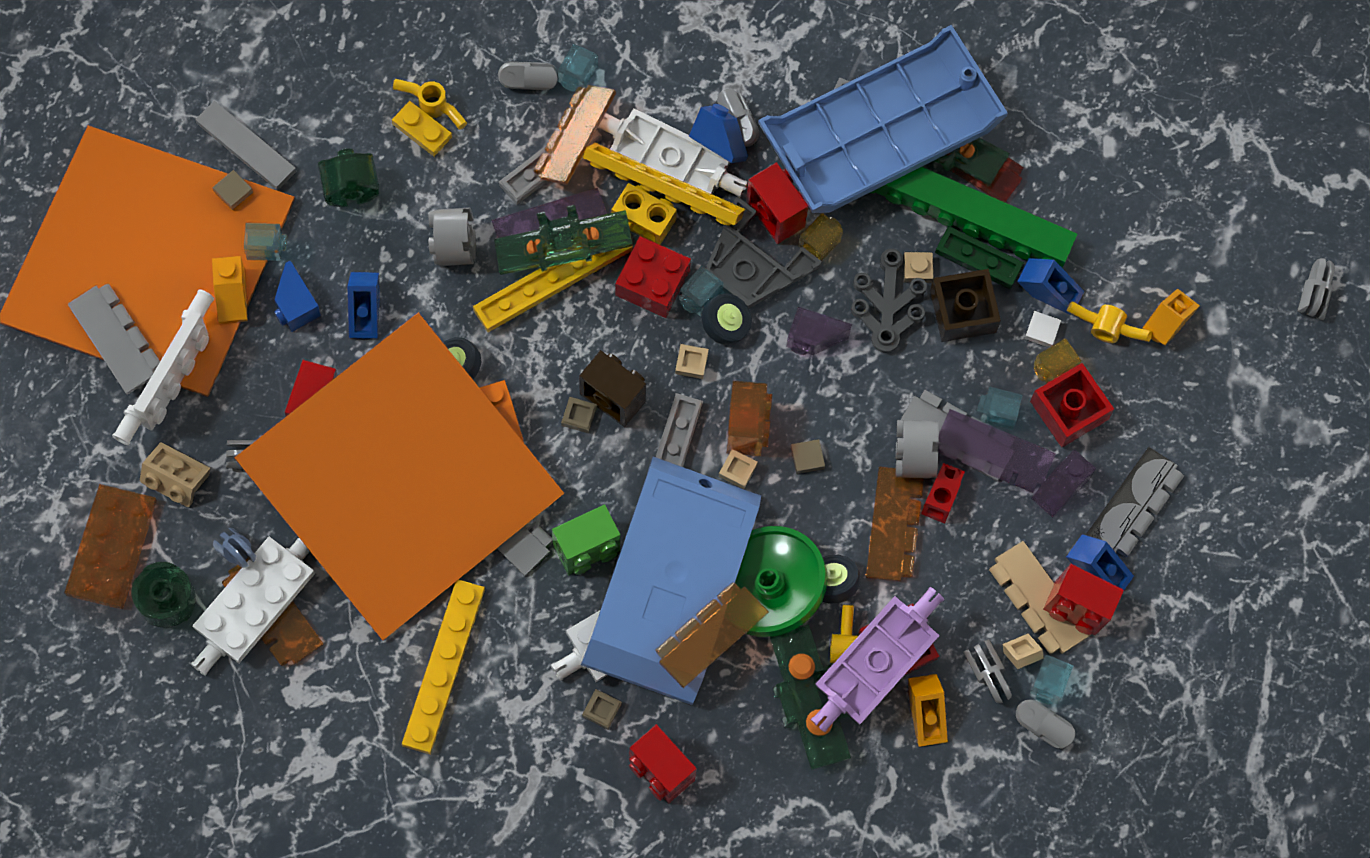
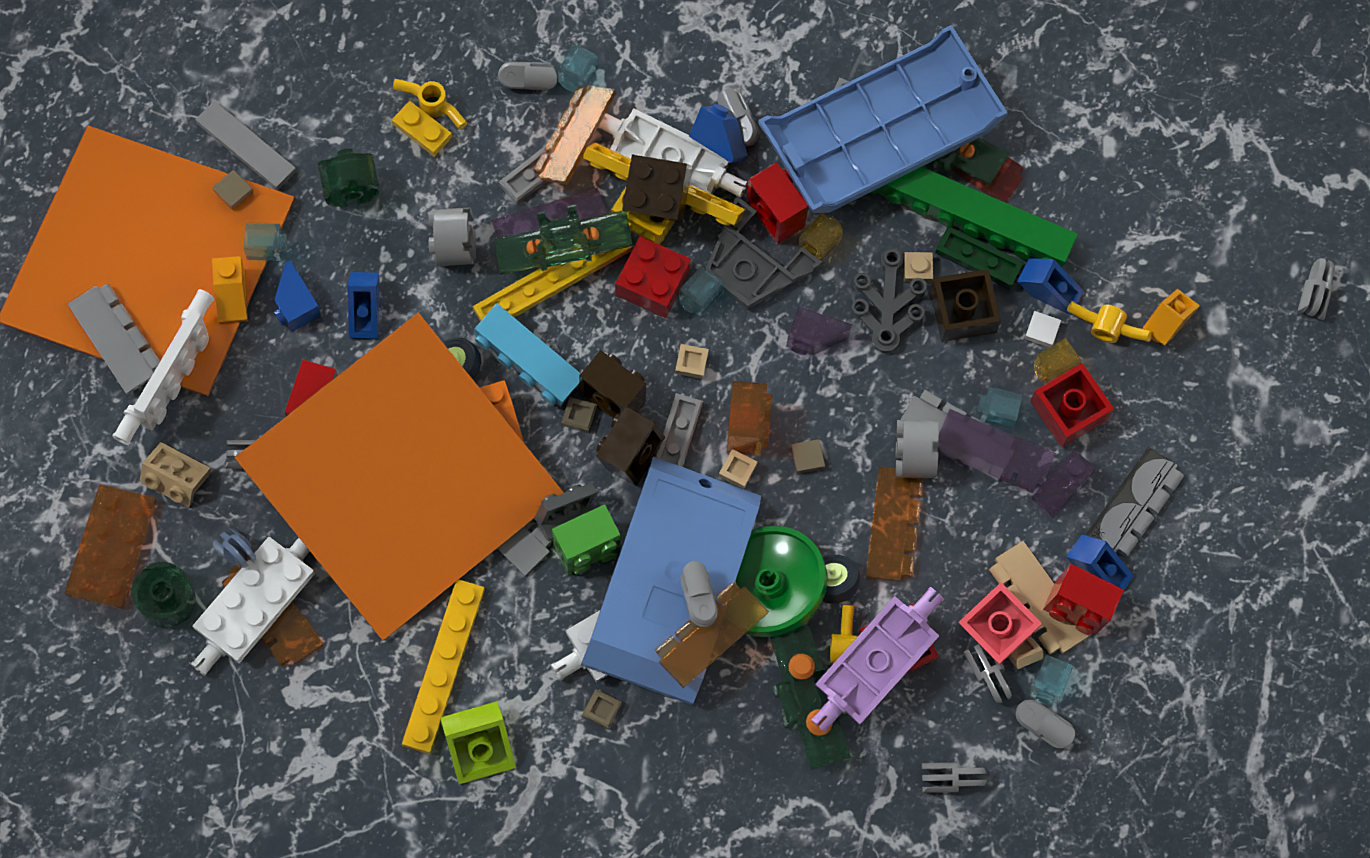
red brick [629,724,697,804] -> none
black wheel [701,294,752,345] -> none
light orange slope [908,674,948,747] -> none
red leg [921,463,965,524] -> none
none -> lime slope [440,701,516,784]
none -> medium azure brick [473,303,581,408]
none -> dark grey bracket [535,483,597,541]
none -> dark brown brick [596,407,665,486]
none -> dark brown brick [622,154,692,222]
none -> light grey arm [681,561,718,627]
none -> light grey arm [922,762,987,793]
none -> coral slope [958,583,1042,665]

